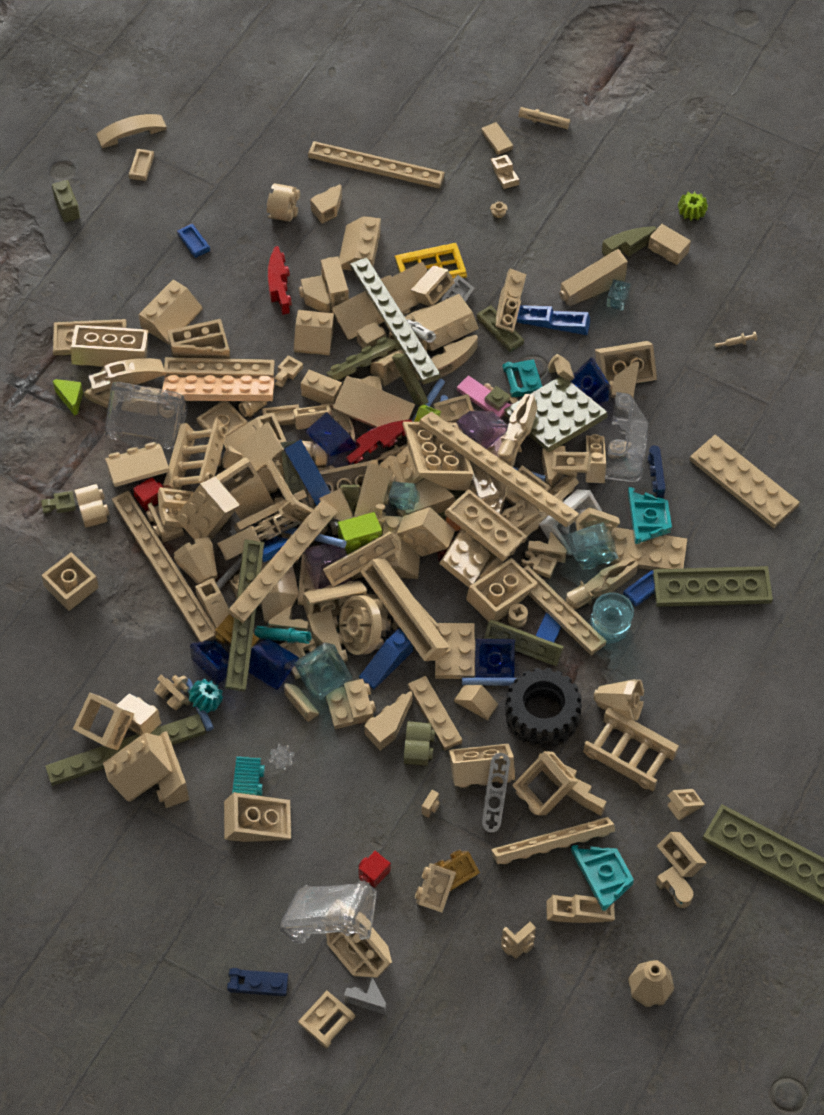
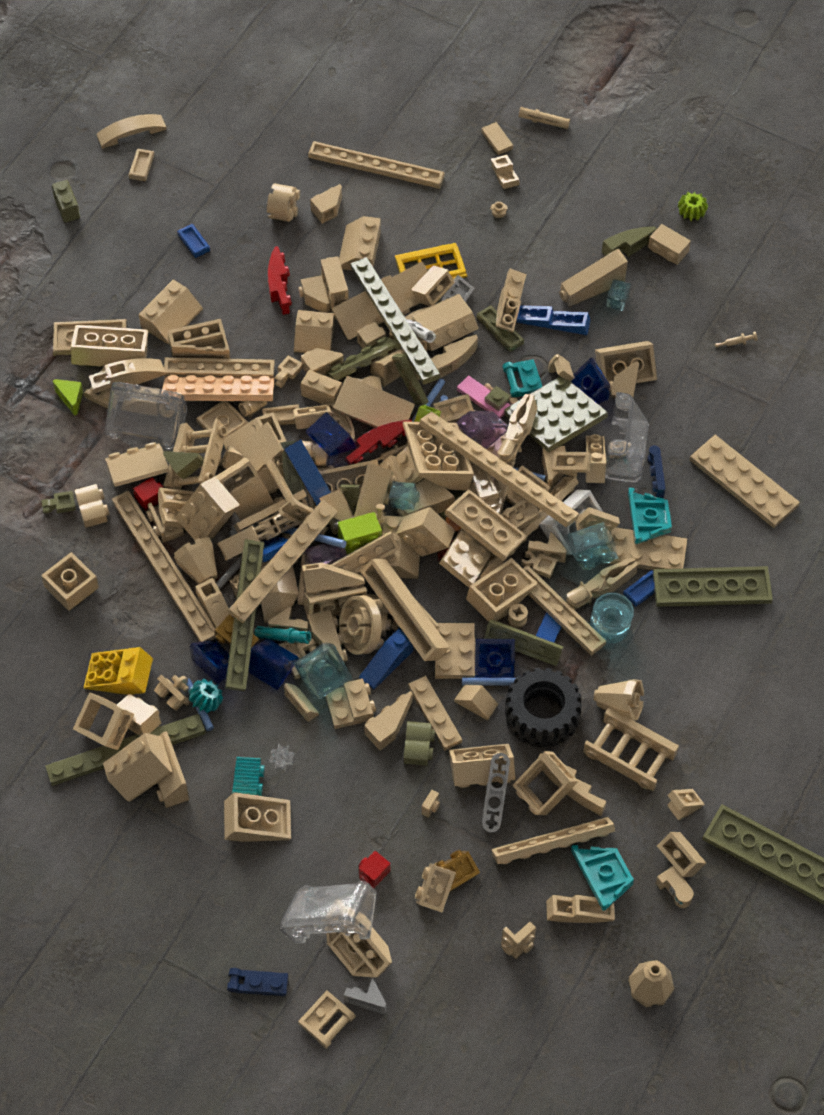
none -> yellow slope [83,647,153,695]
none -> olive slope [163,451,204,480]
none -> tan slope [301,348,344,376]
none -> tan slope [302,562,365,595]

